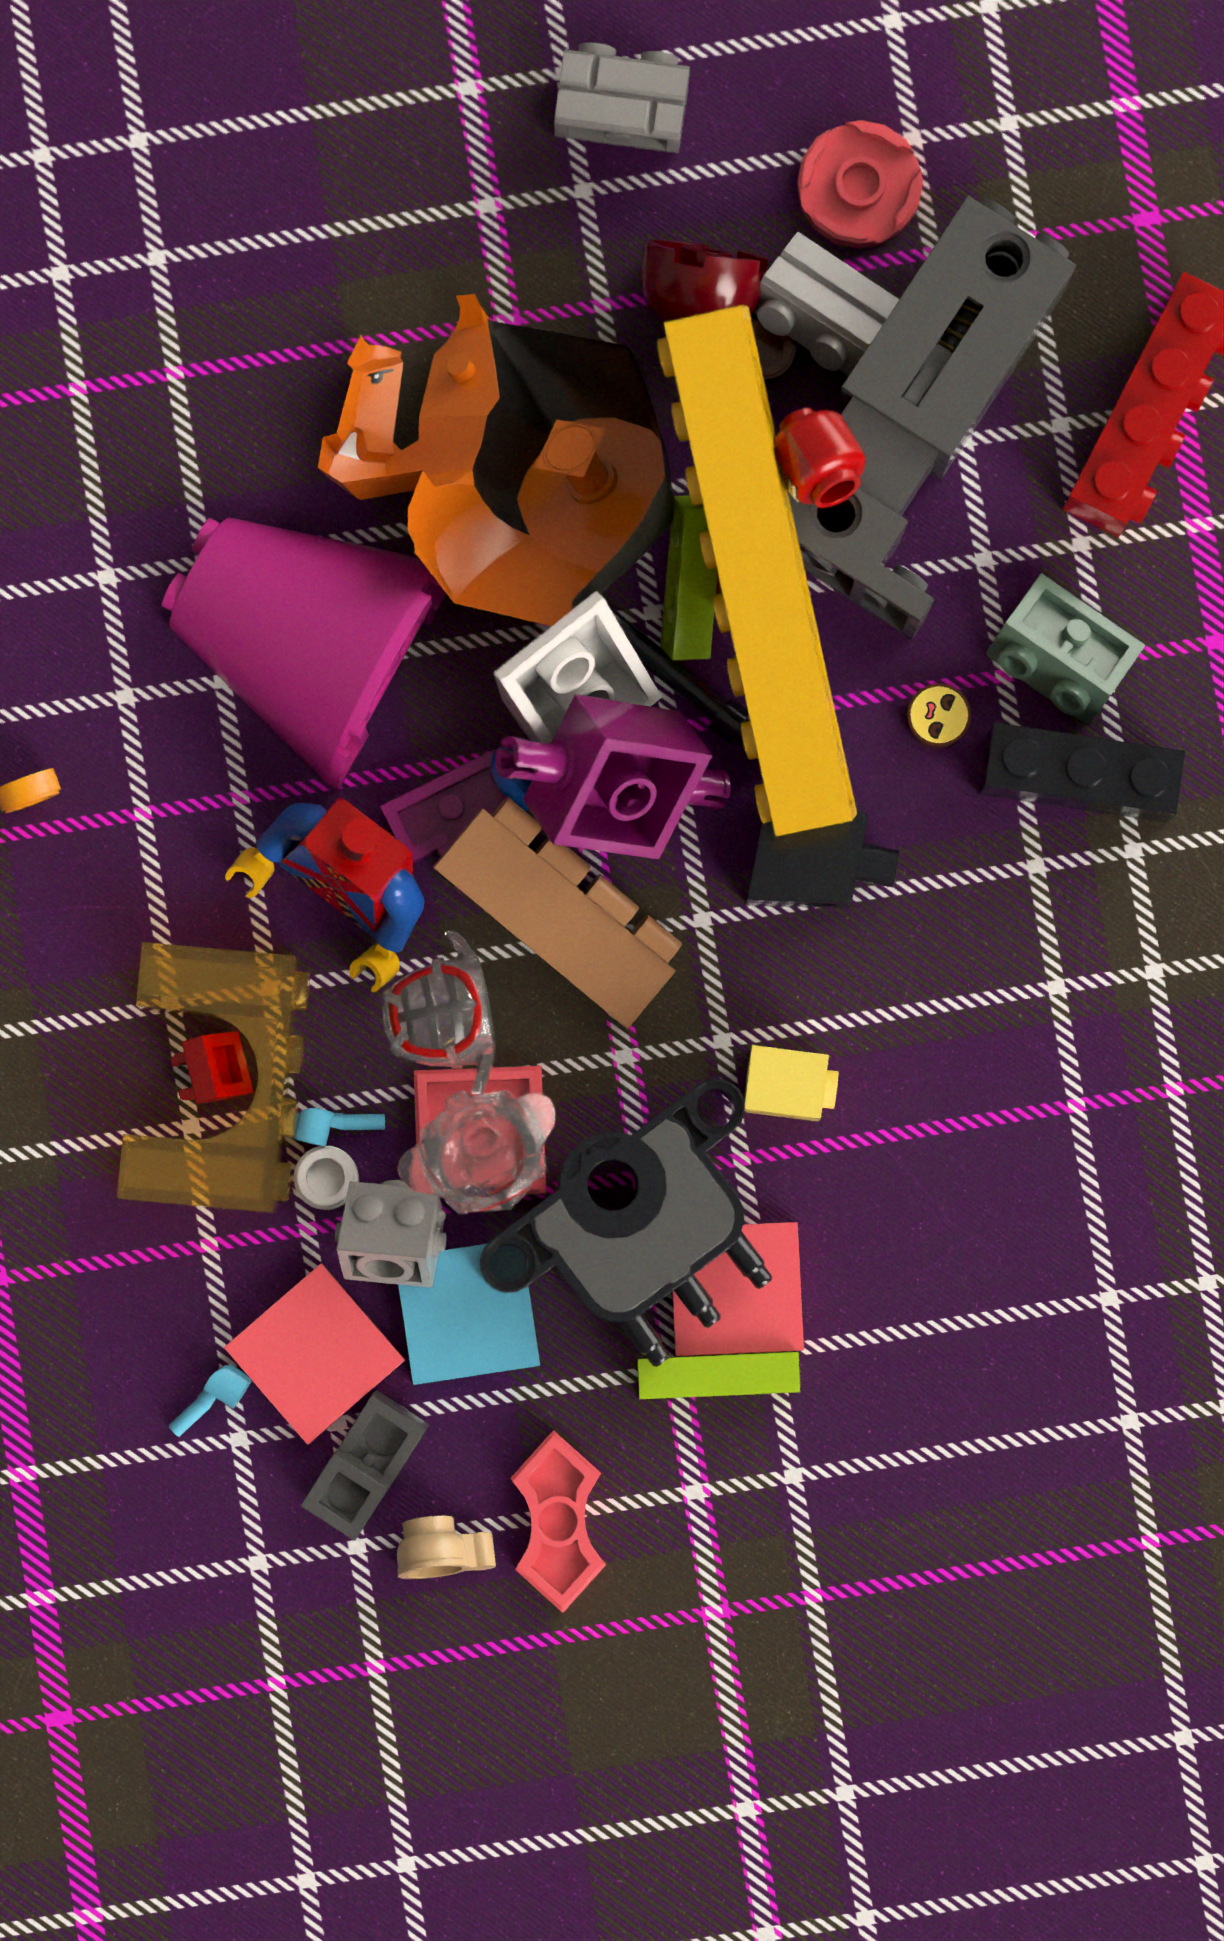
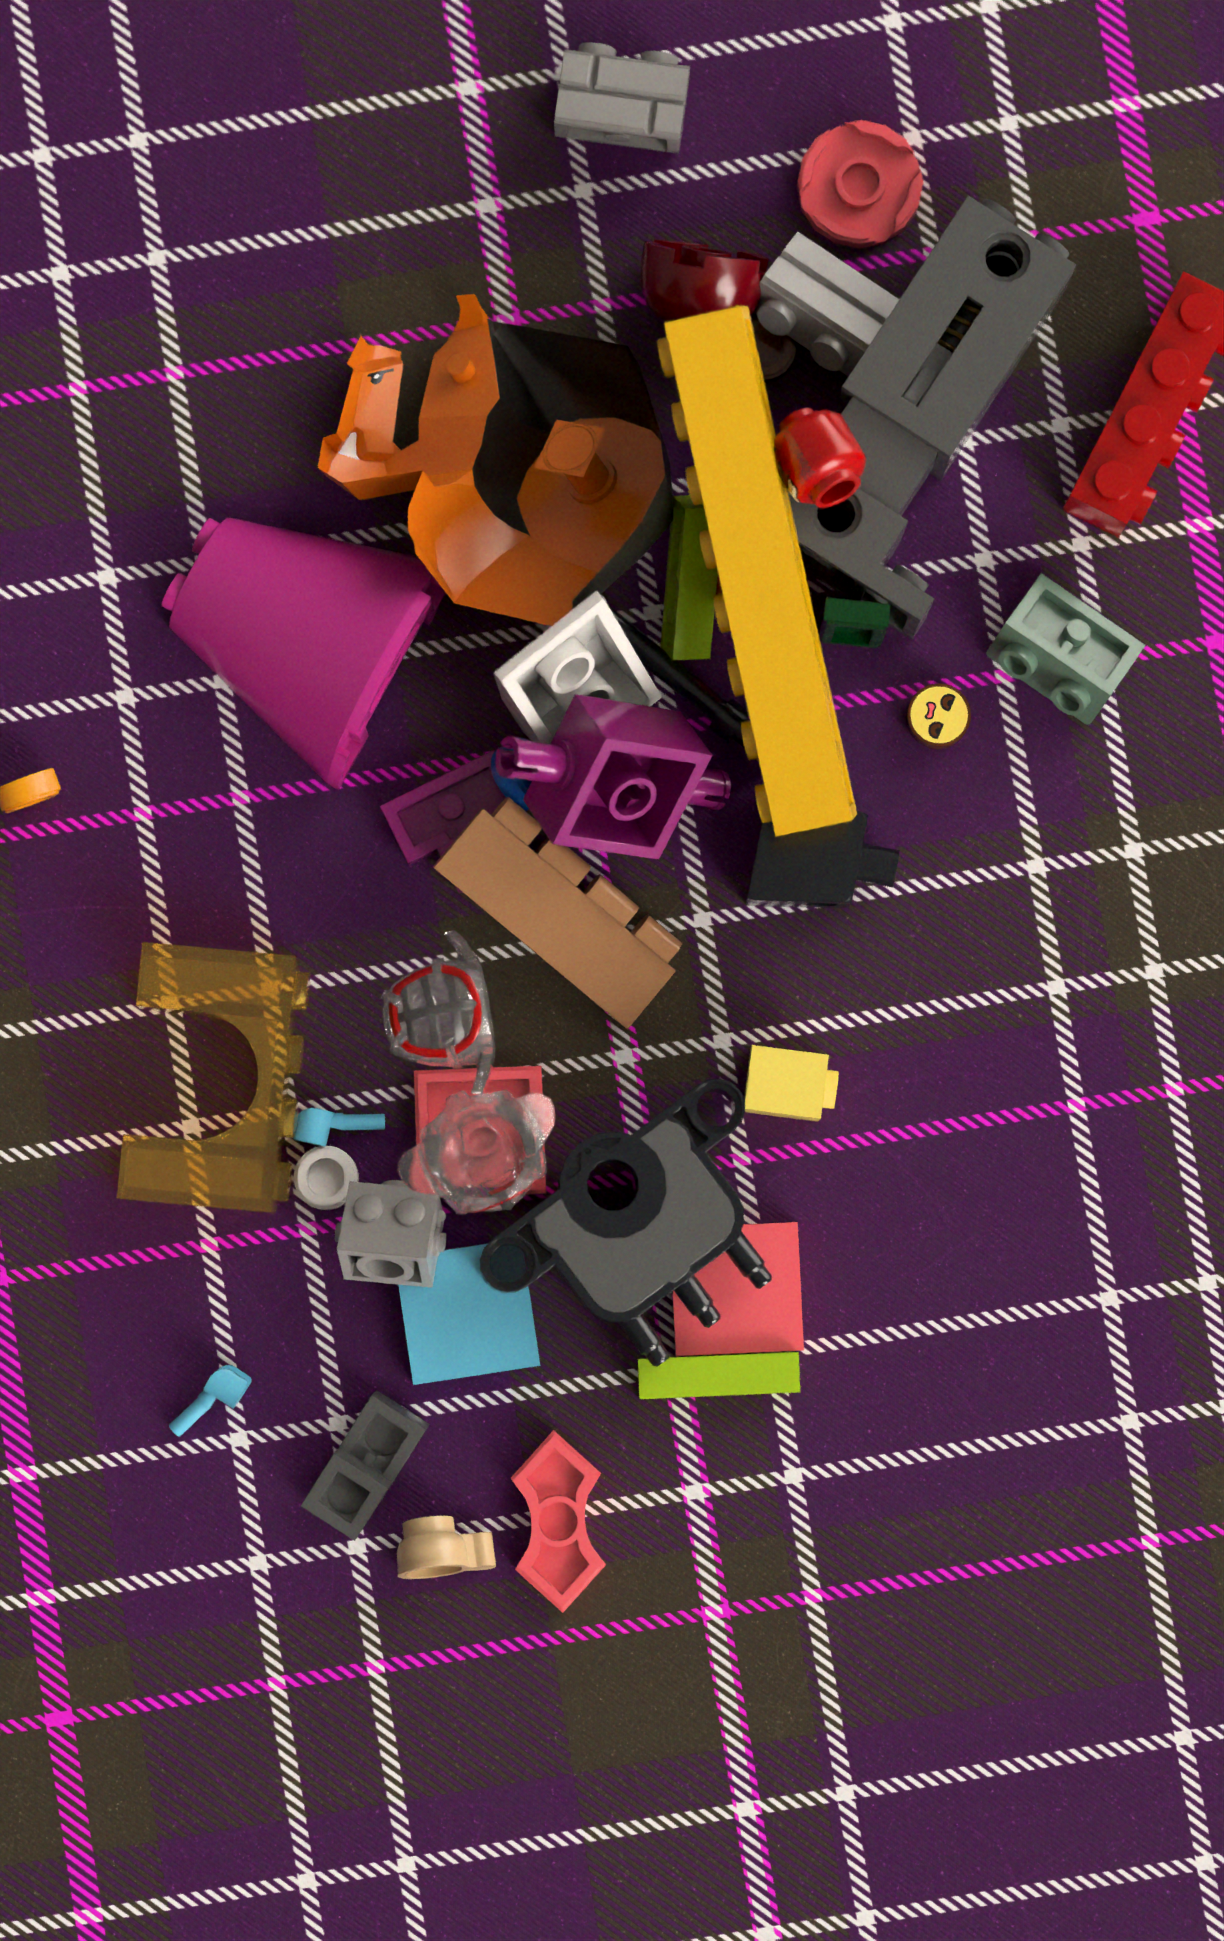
red tile [170,1031,254,1104] -> none
coral tile [224,1263,405,1445] -> none
torso [225,798,425,993] -> none
black brick [979,722,1185,823] -> none
none -> dark green tile [819,597,891,649]

